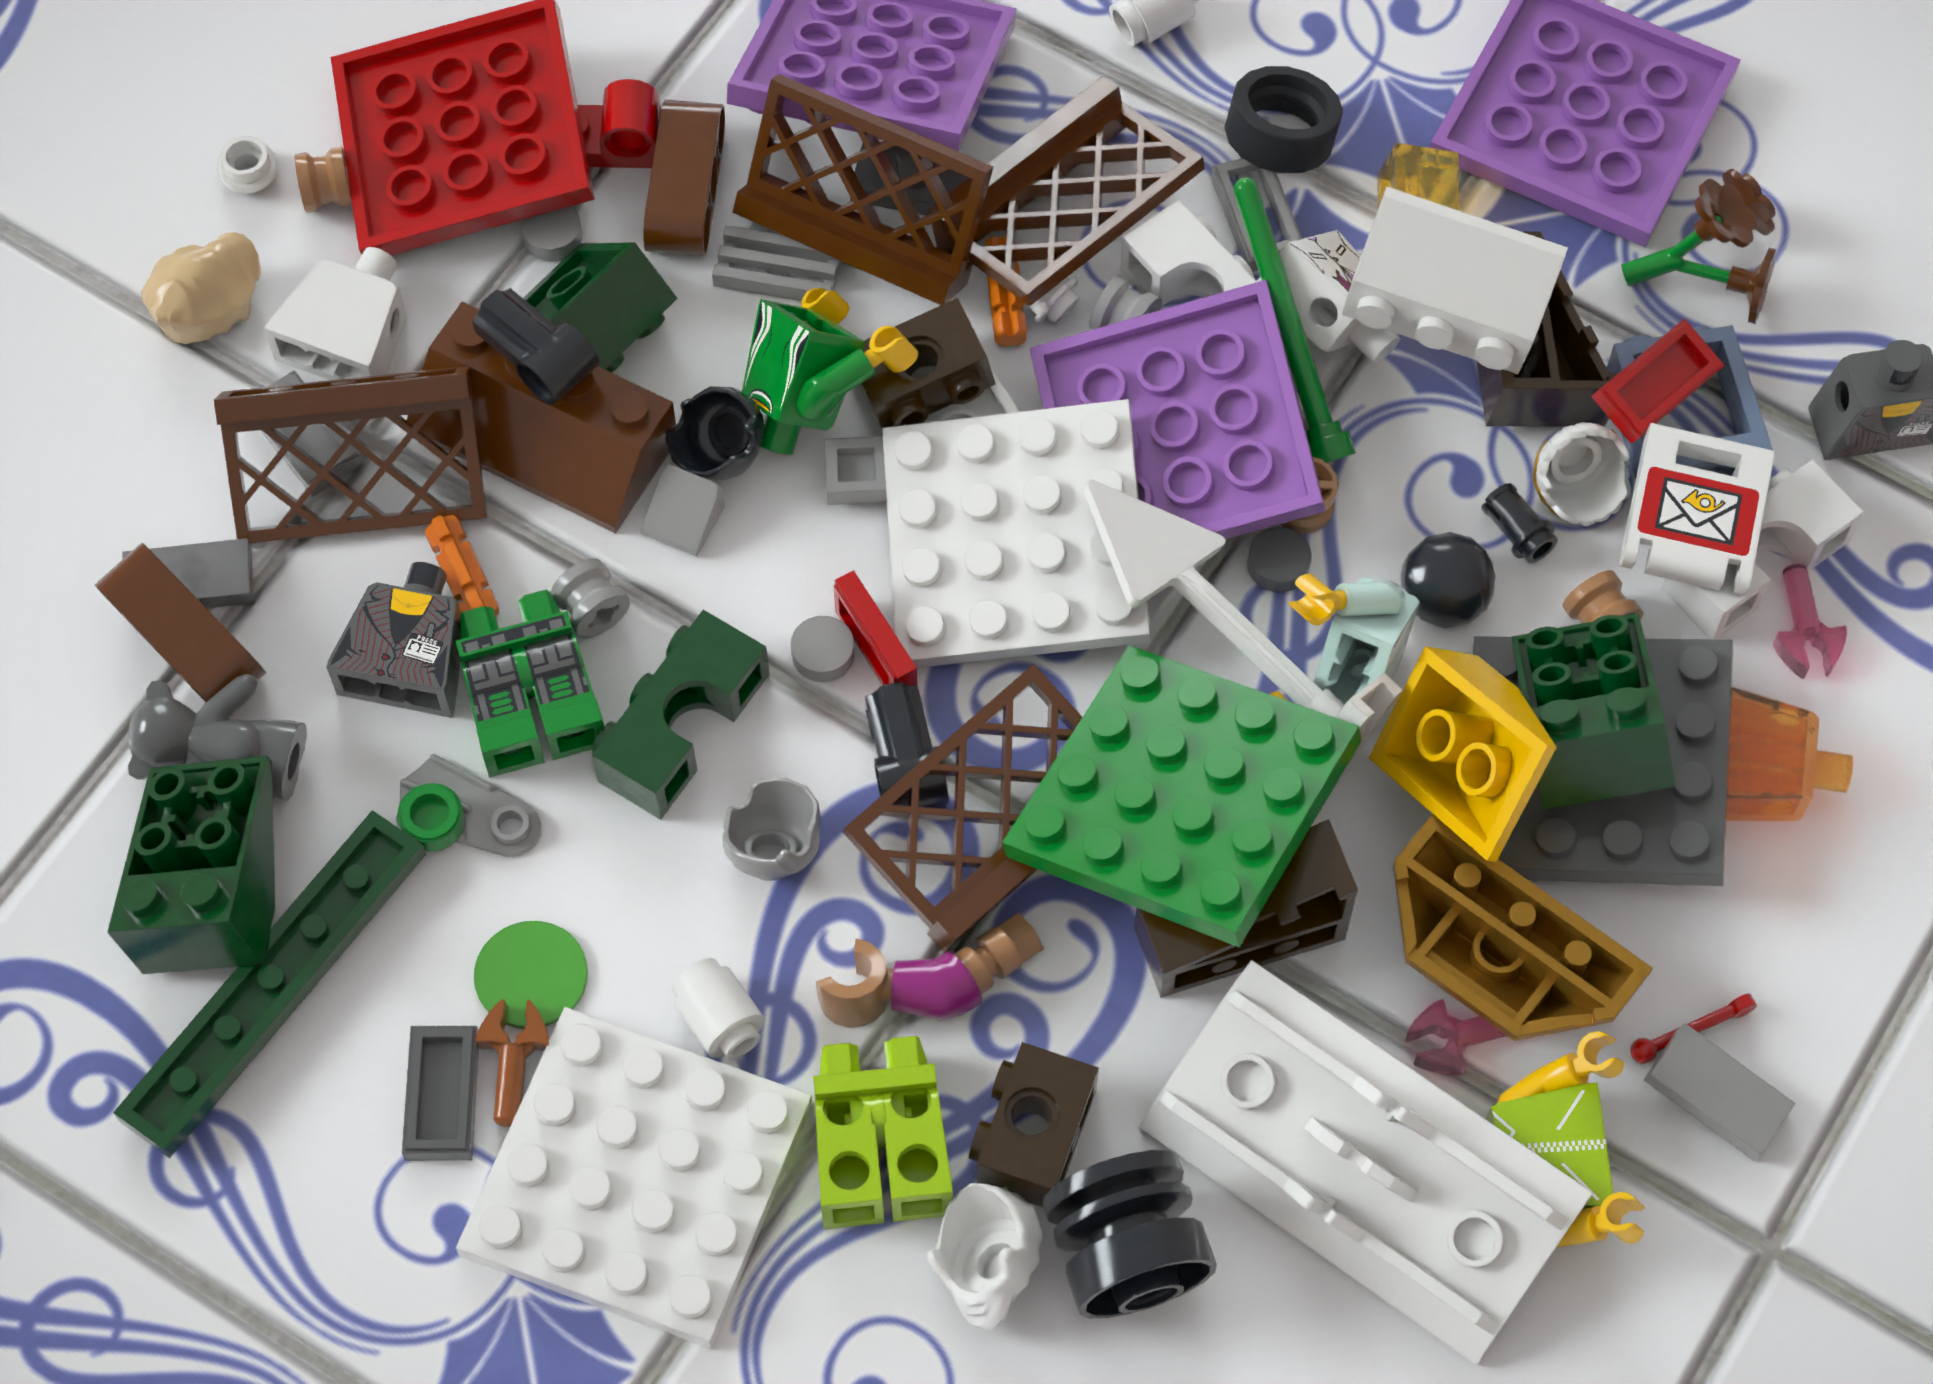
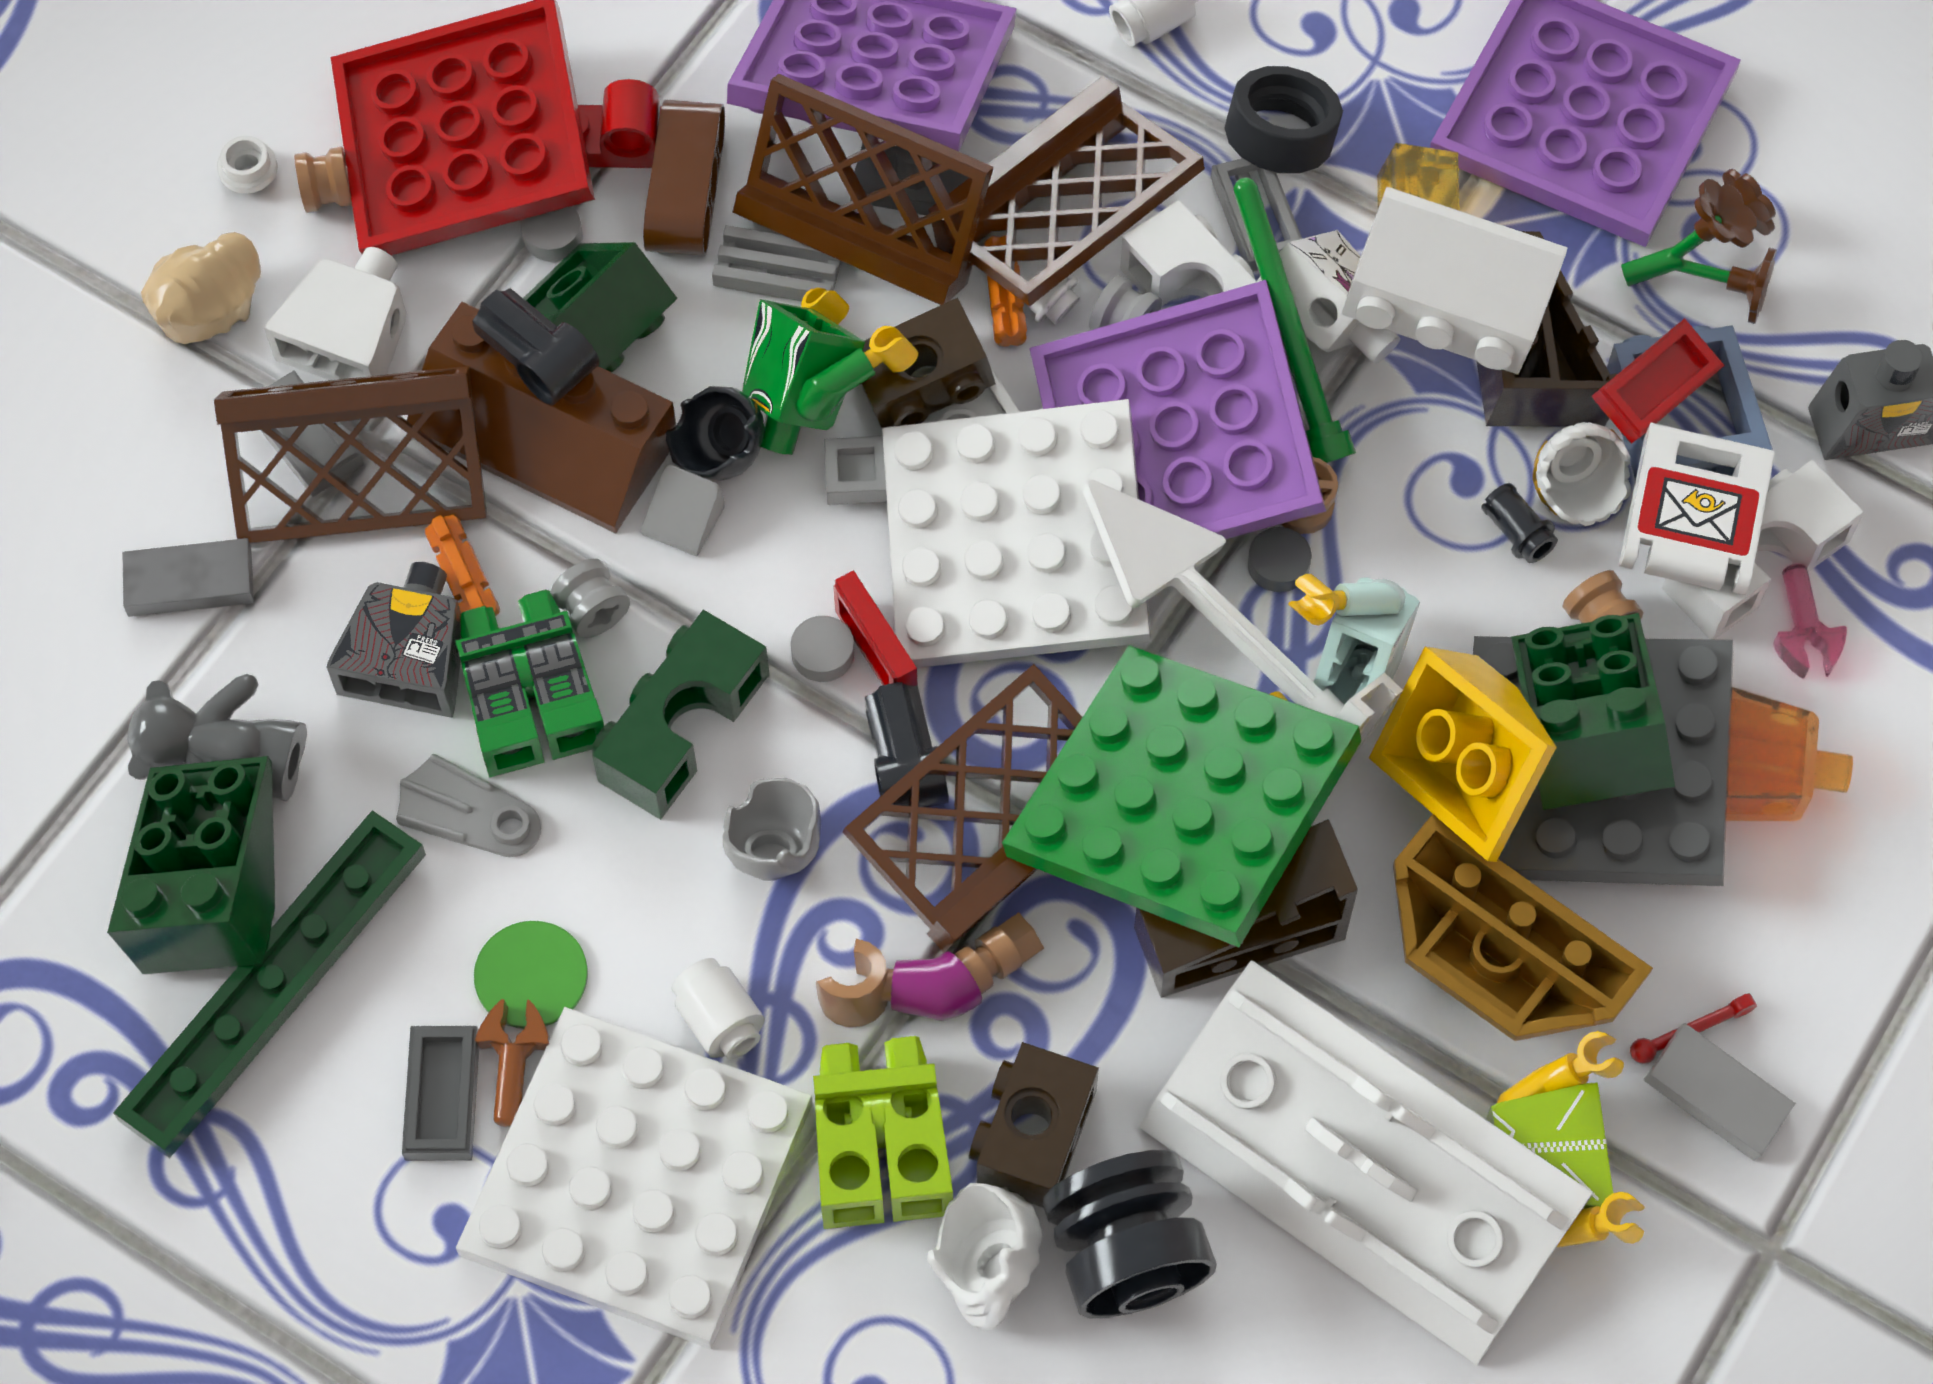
reddish brown beam [94,543,267,702] -> none
green tile [397,783,465,852] -> none
black hair [1401,532,1496,628] -> none
clear pink bar [1405,999,1507,1076] -> none

